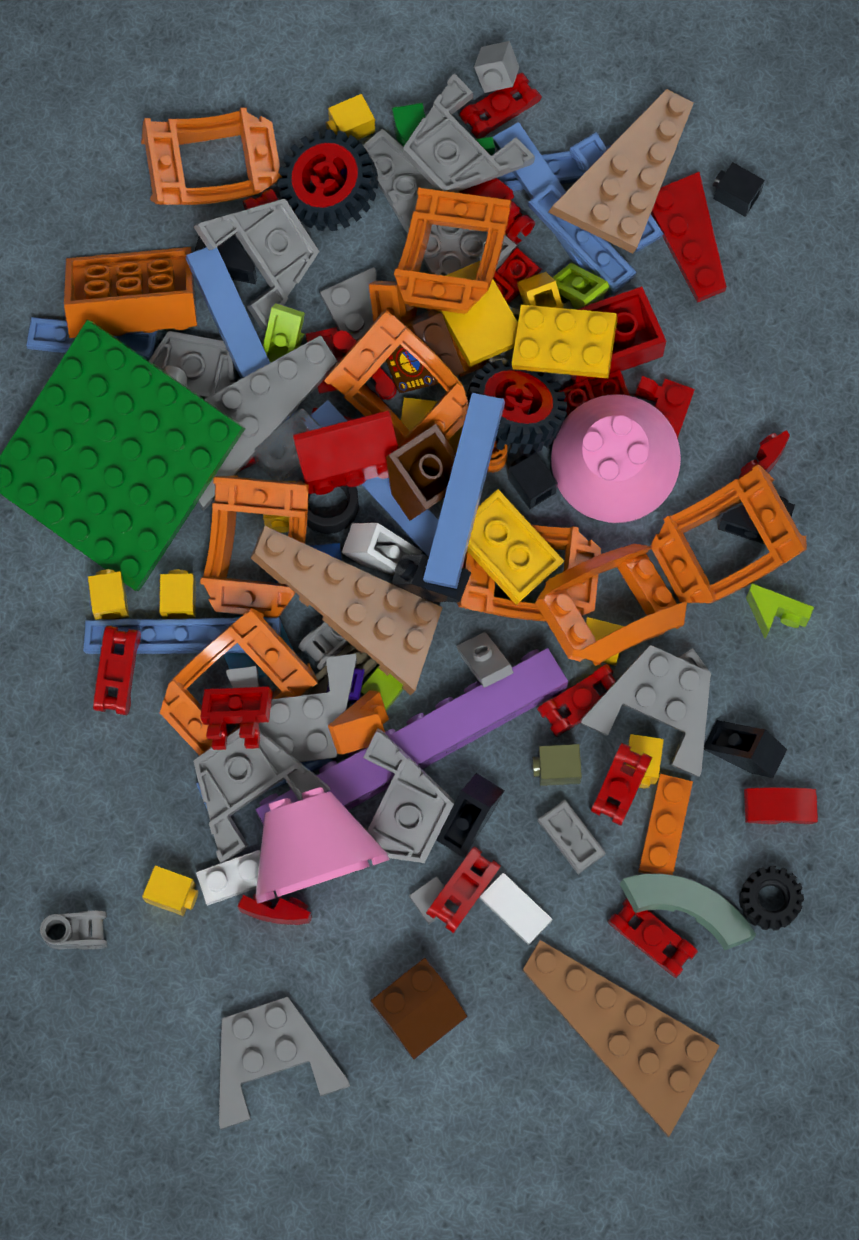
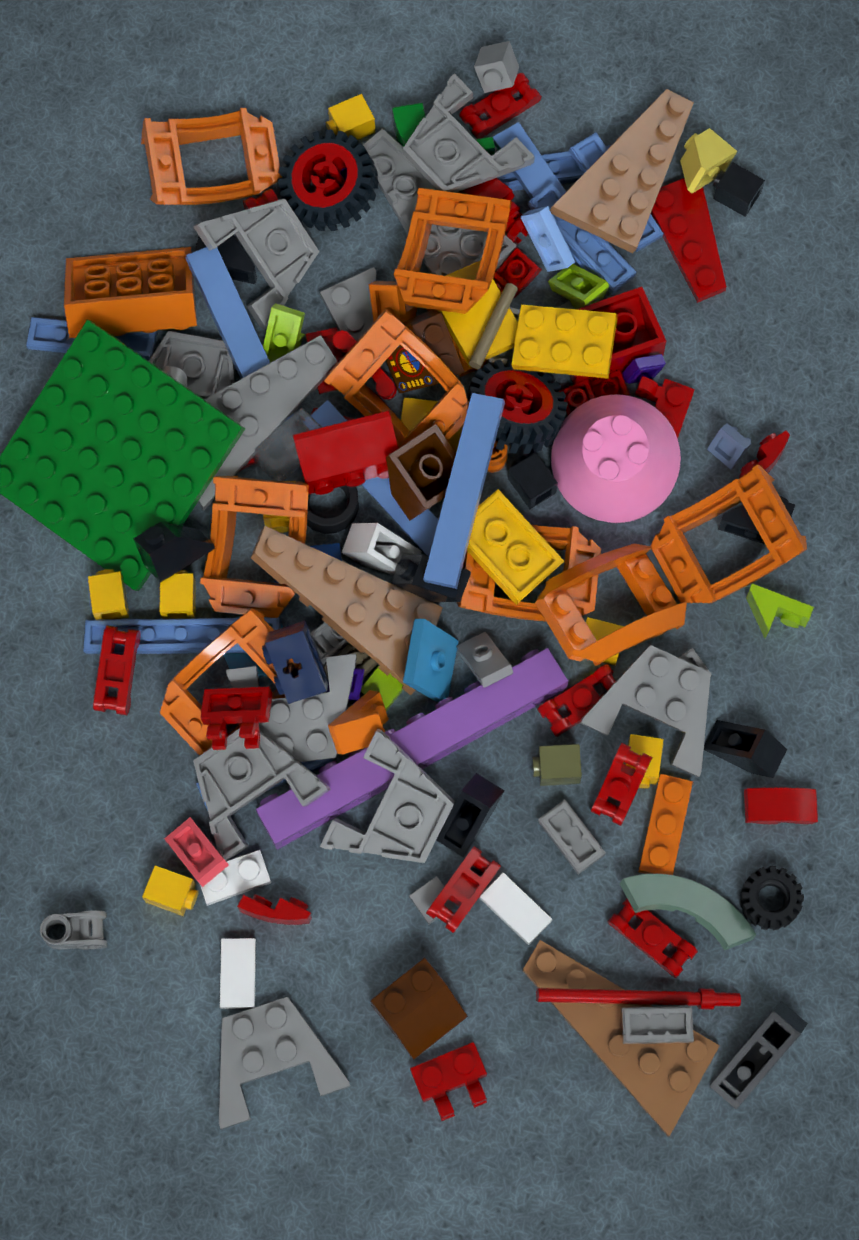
bright pink cone [255,787,389,904] -> none
yellow brick [517,272,564,308] -> none
none -> black slope [133,522,215,582]
none -> coral plate [164,817,229,887]
none -> white tile [220,938,256,1009]
none -> dark blue brick [262,620,329,704]
none -> dark azure plate [403,619,459,702]
none -> red plate [410,1042,487,1121]
none -> dark tan bar [469,283,518,369]
none -> light blue plate [520,206,575,272]
none -> red bar [536,988,741,1010]
none -> light grey plate [621,1006,694,1044]
none -> dark purple tile [622,354,666,384]
none -> light yellow slope [680,128,737,193]
none -> sand blue tile [707,423,752,470]
none -> black slope [709,1001,808,1109]

